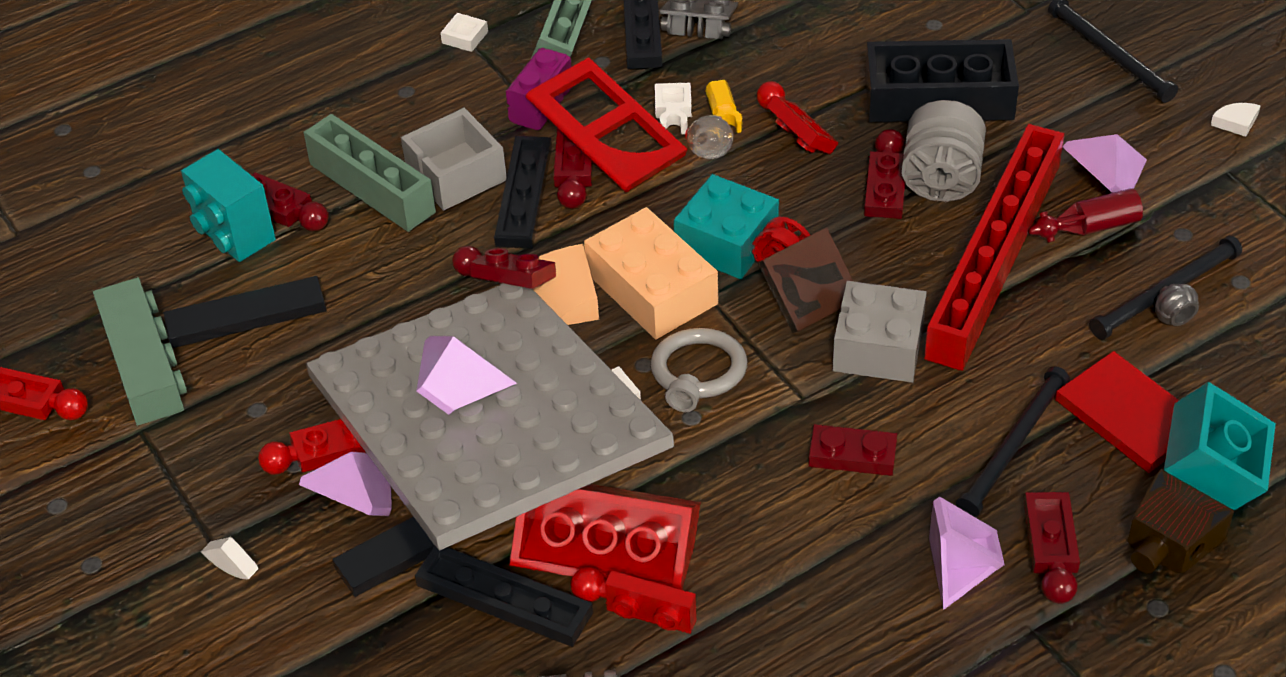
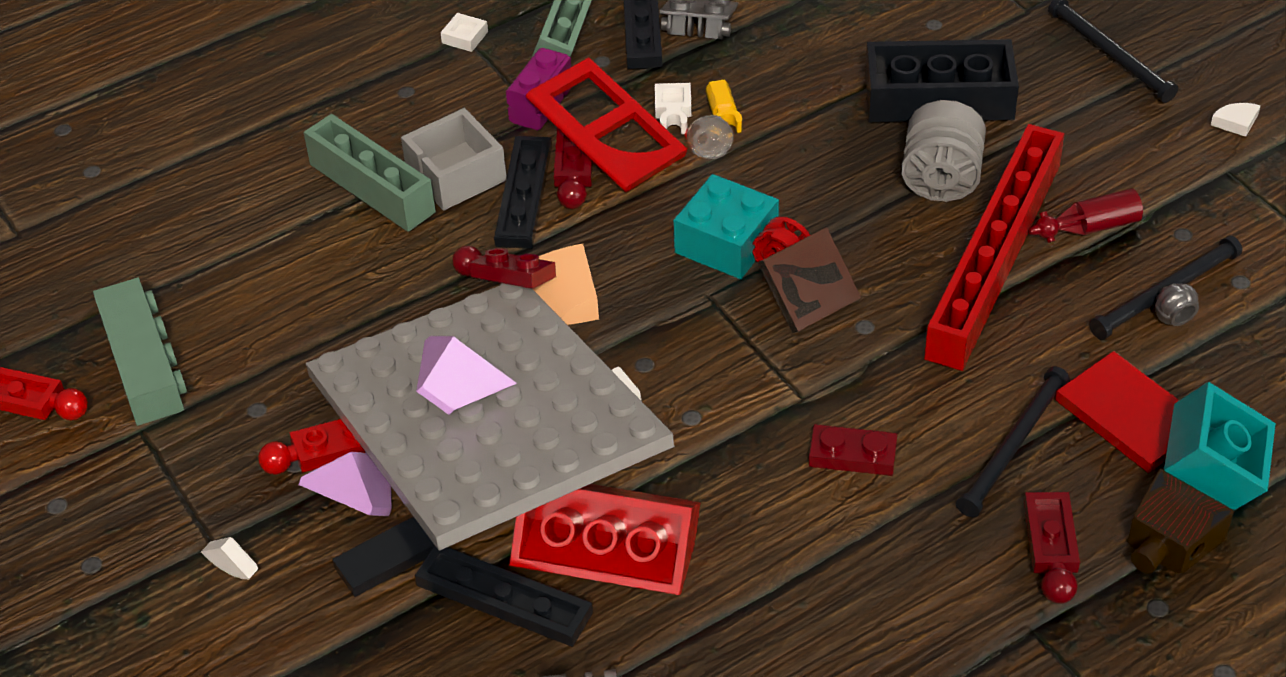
black tile [163,276,326,348] -> none
teal brick [181,149,276,262] -> none
dark red plate [252,172,329,231] -> none
red plate [571,567,697,634] -> none
light nougat brick [584,207,718,340] -> none
light grey piece [651,328,747,412] -> none
red plate [757,81,839,155] -> none
light grey piece [833,281,927,383] -> none
dark red plate [864,129,905,219] -> none
lavender slope [929,497,1005,610] -> none
lavender slope [1063,134,1147,193] -> none

